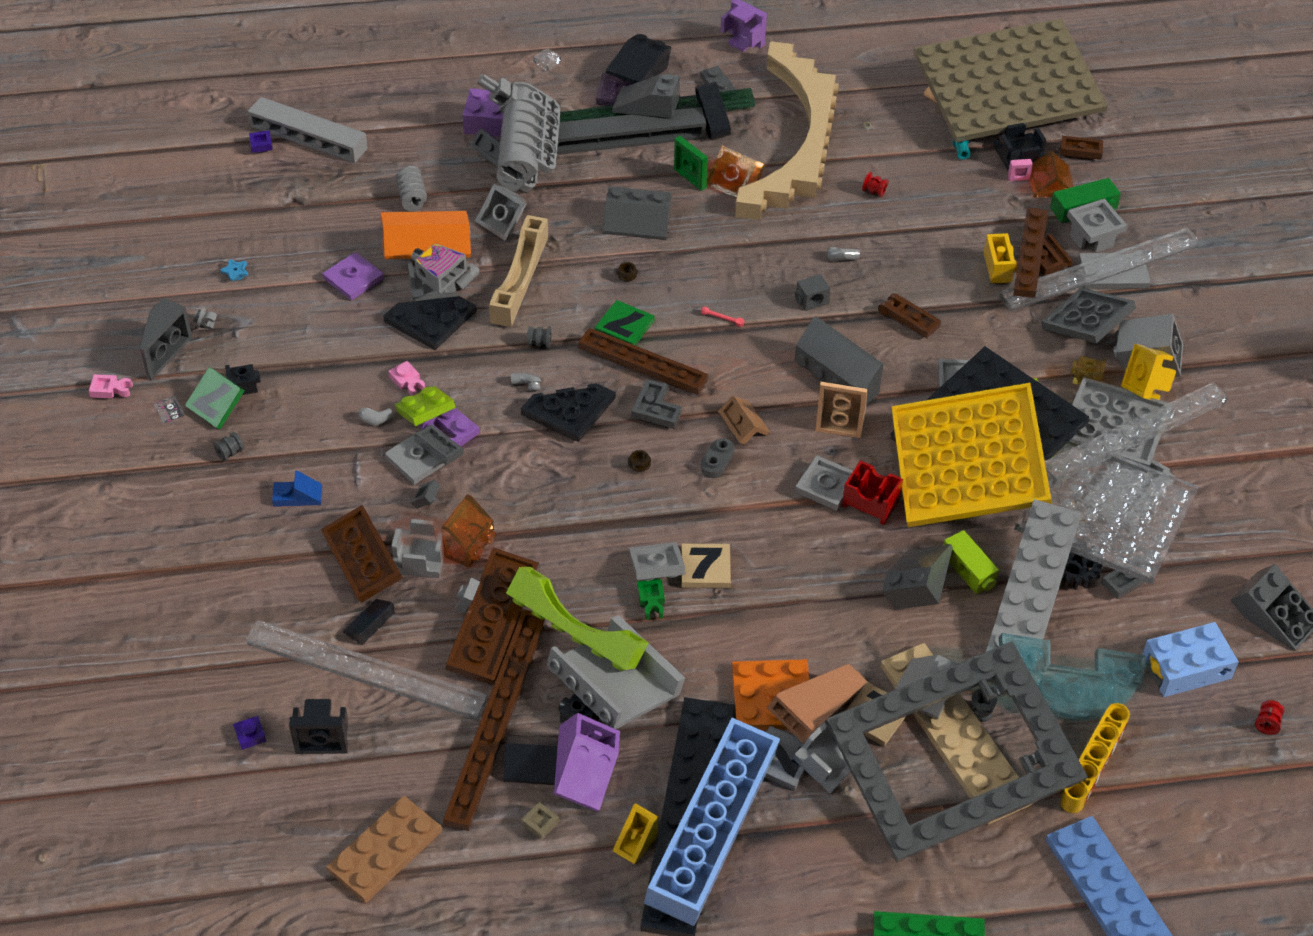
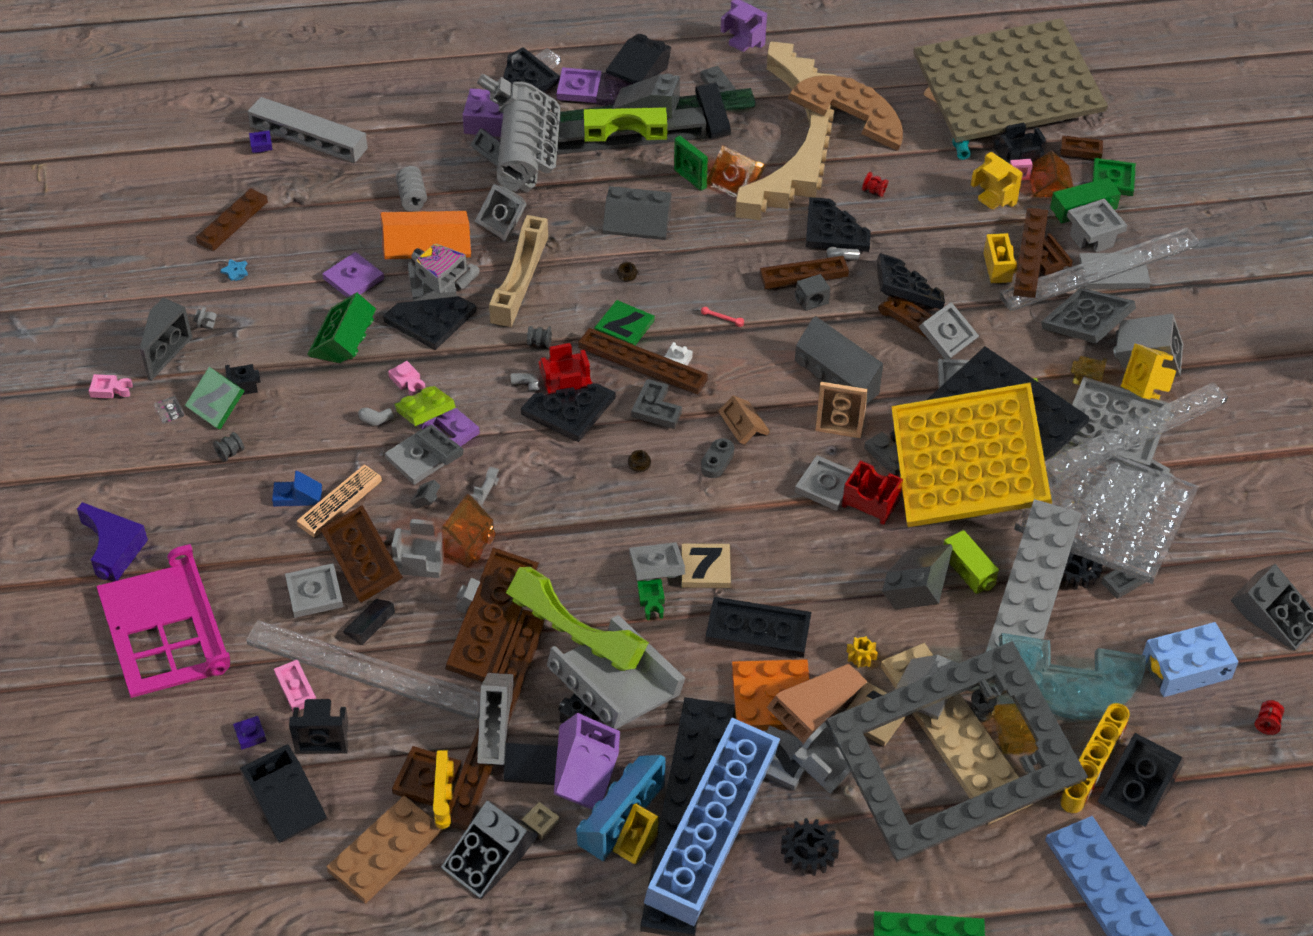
none -> dark purple arch [77,502,148,581]
none -> dark pink door [96,544,230,698]
none -> reddish brown plate [196,188,268,252]
none -> black slope [240,744,327,844]
none -> bright pink plate [274,660,316,712]
none -> light grey plate [285,563,343,618]
none -> light nougat tile [297,464,382,538]
none -> green slope [307,292,376,363]
none -> reddish brown plate [392,746,462,806]
none -> yellow plate [433,750,454,829]
none -> black slope [441,800,538,899]
none -> light grey bar [469,467,499,523]
none -> light grey arch [477,673,514,765]
none -> black plate [503,47,560,92]
none -> red panel [538,343,592,395]
none -> medium lavender plate [557,68,602,103]
none -> dark azure slope [576,755,665,862]
none -> lime arch [584,108,667,142]
none -> white tile [664,342,693,365]
none -> black plate [705,597,811,658]
none -> reddish brown plate [759,256,849,289]
none -> black gear [781,818,839,876]
none -> medium nougat plate [788,75,903,151]
none -> black plate [805,197,871,252]
none -> yellow gear [846,636,878,668]
none -> dark grey plate [864,432,900,476]
none -> black plate [877,253,945,309]
none -> light grey plate [919,302,979,359]
none -> yellow panel [971,152,1023,209]
none -> clear yellow plate [993,703,1038,755]
none -> green tile [1092,158,1136,196]
none -> black slope [1097,733,1185,828]

